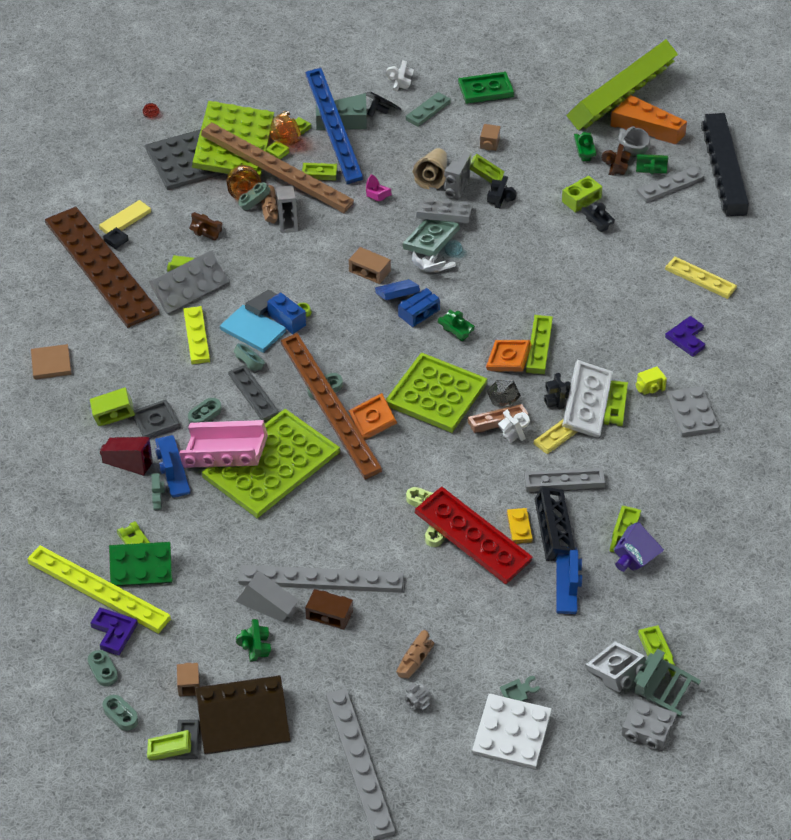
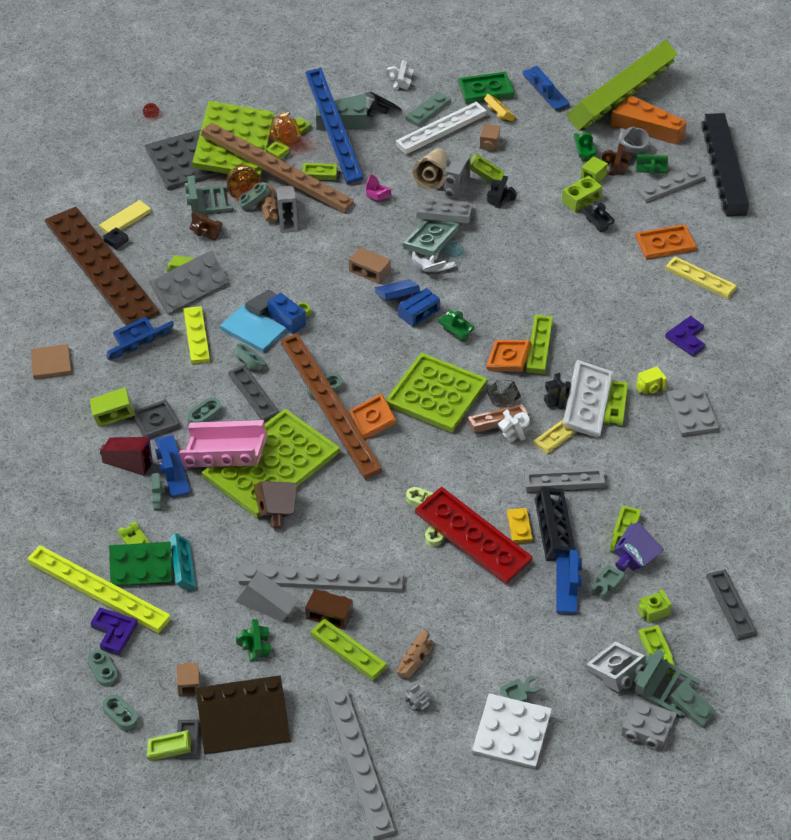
none -> blue bracket [106,316,174,359]
none -> teal plate [170,533,196,591]
none -> sand green plate [185,175,234,215]
none -> torso [254,481,297,528]
none -> lime plate [310,619,387,681]
none -> white plate [396,102,487,154]
none -> yellow plate [484,94,516,121]
none -> blue bracket [523,66,570,111]
none -> lime brick [581,156,608,182]
none -> sand green plate [591,565,625,599]
none -> orange tile [635,224,697,260]
none -> lime brick [637,589,672,623]
none -> sand green plate [669,681,716,727]
none -> dark grey tile [706,569,757,640]

